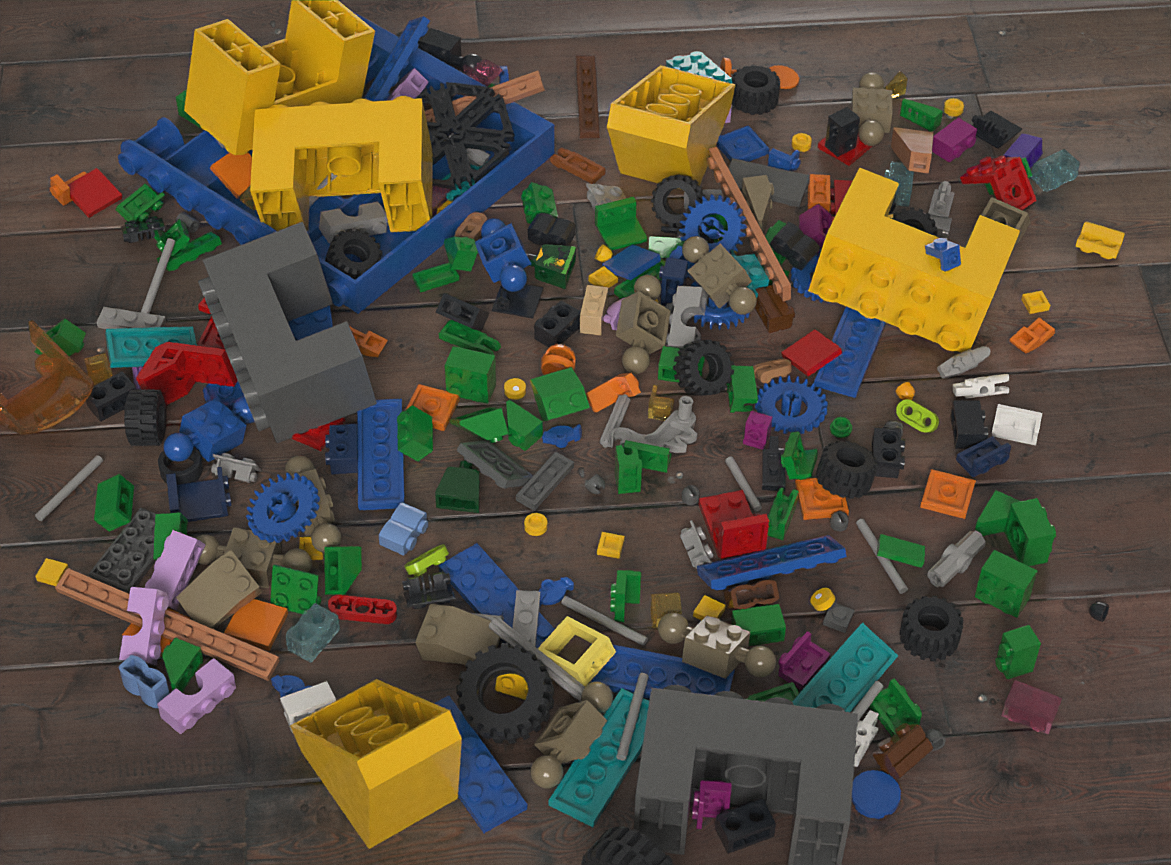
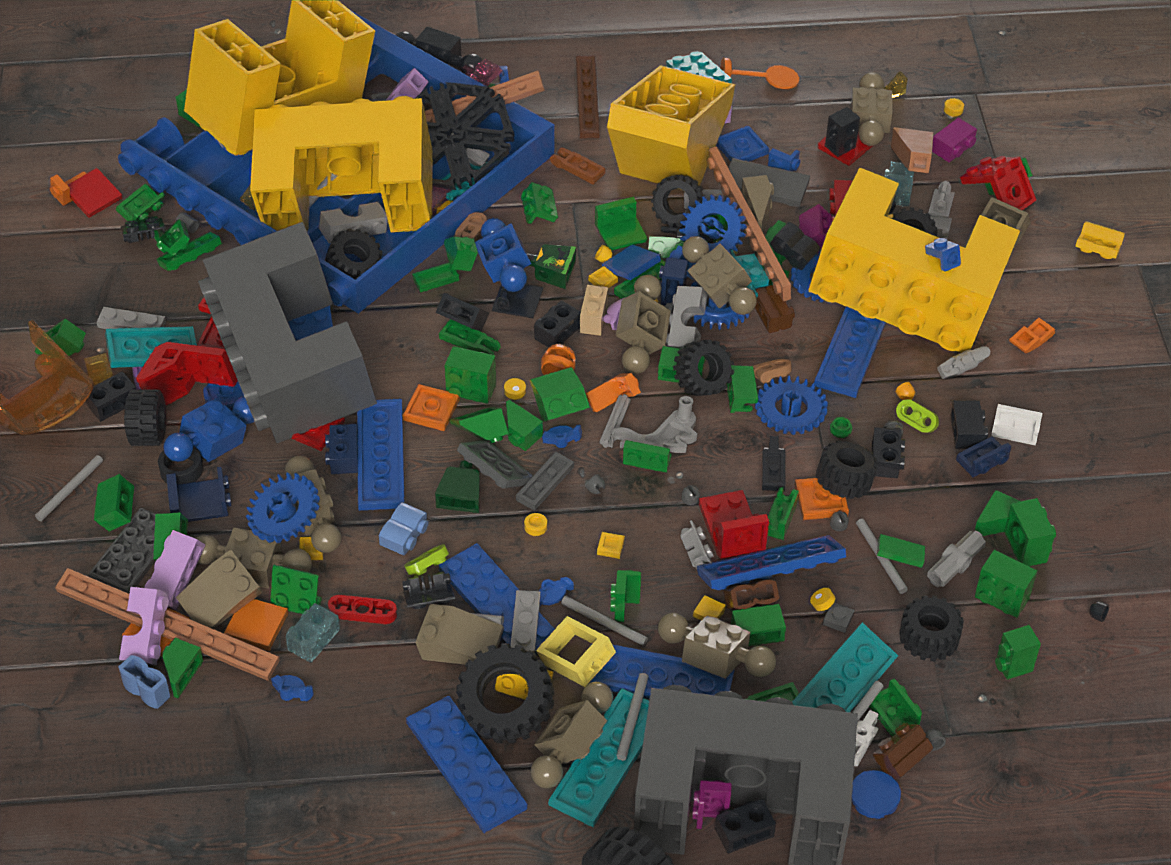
yellow tile [36,558,69,586] -> none
light grey bar [141,238,175,314] -> none
lavender arch [157,658,236,734] -> none
orange tile [210,153,252,198] -> none
light grey hinge [211,453,262,483] -> none
white hinge [280,681,336,733] -> none
yellow slope [290,679,462,849] -> none
green slope [324,546,362,595] -> none
orange slope [349,326,388,357] -> none
blue plate [363,16,430,102] -> none
green brick [397,405,433,462] -> none
light grey axle [488,617,585,701] -> none
black brick [527,213,576,246] -> none
light grey hinge [586,183,626,211] -> none
green hinge [615,445,642,494] -> none
clear yellow panel [648,385,674,421] -> none
clear yellow panel [650,593,682,628] -> none
light grey bar [725,456,762,512] -> none
black tyre [732,65,780,115] -> none
magenta brick [743,411,773,450] -> none
magenta bracket [778,631,831,691] -> none
red tile [781,330,842,377] -> none
green bracket [781,432,819,480] -> none
yellow tile [792,133,812,152] -> none
orange brick [808,174,830,212] -> none
green slope [900,98,943,132] -> none
orange tile [920,469,976,519] -> none
white hinge [953,374,1009,398] -> none
black hinge [972,111,1022,149] -> none
clear pink brick [1002,680,1062,734] -> none
dark purple hinge [1004,133,1043,169] -> none
yellow tile [1021,291,1050,314] -> none
clear light blue brick [1030,149,1080,192] -> none

